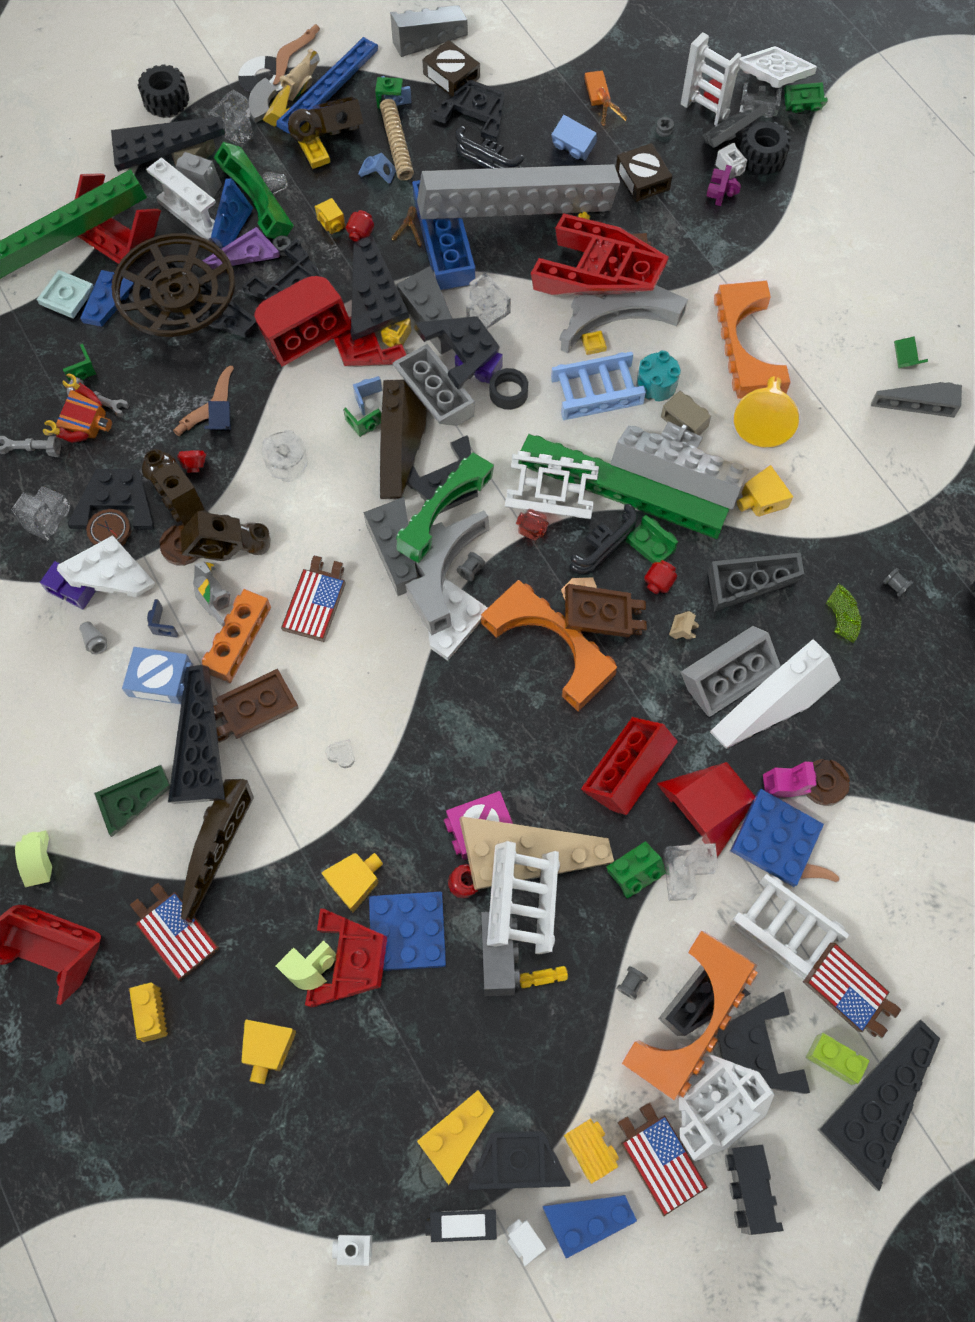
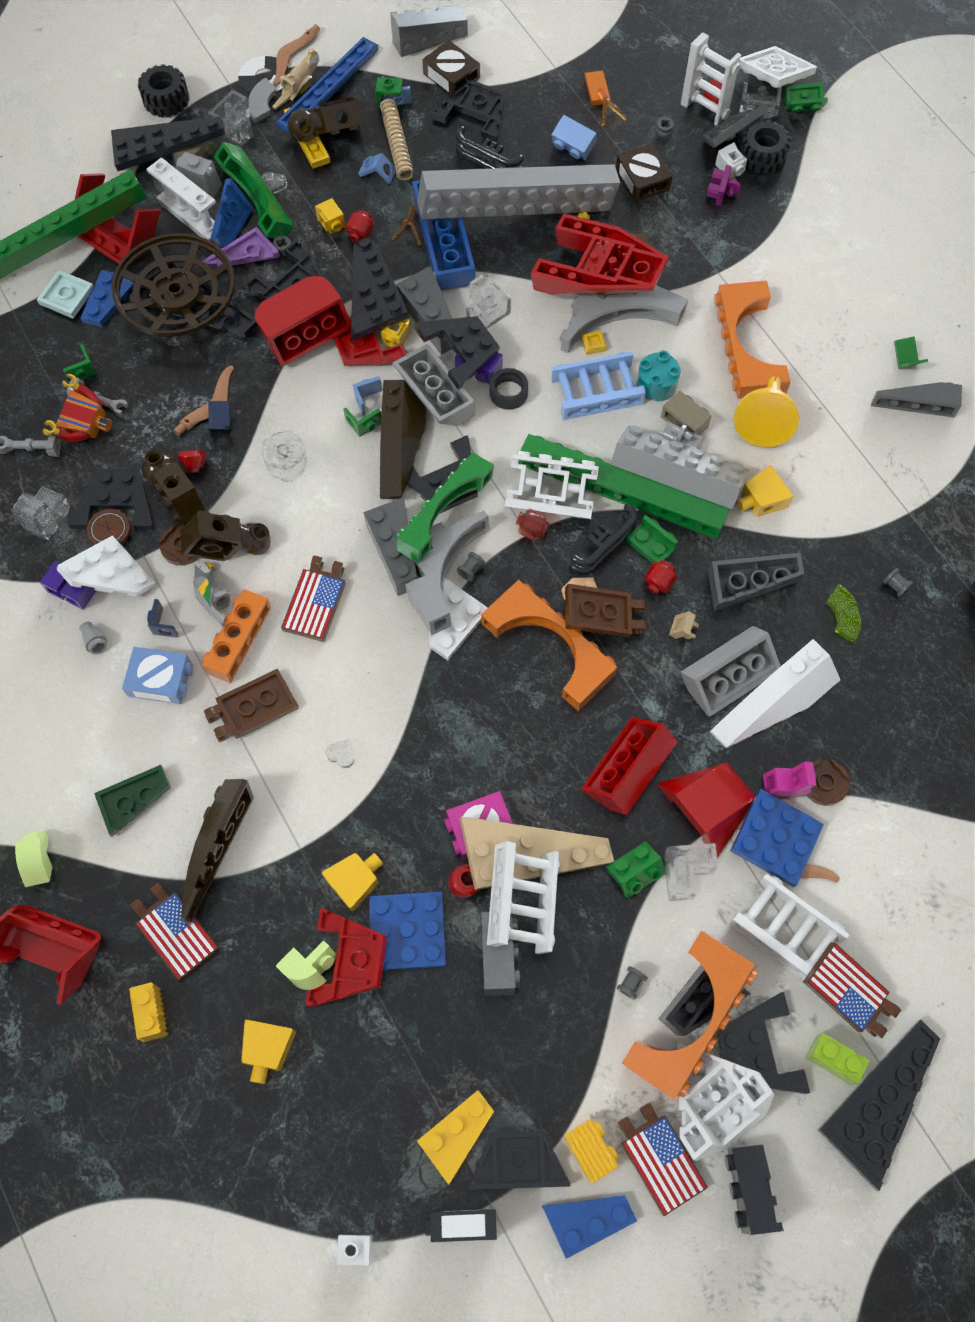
black wing [168,665,225,804] -> none
yellow slope [263,85,290,127] -> none
white window [506,1219,546,1266] -> none
yellow axle [520,966,568,988] -> none

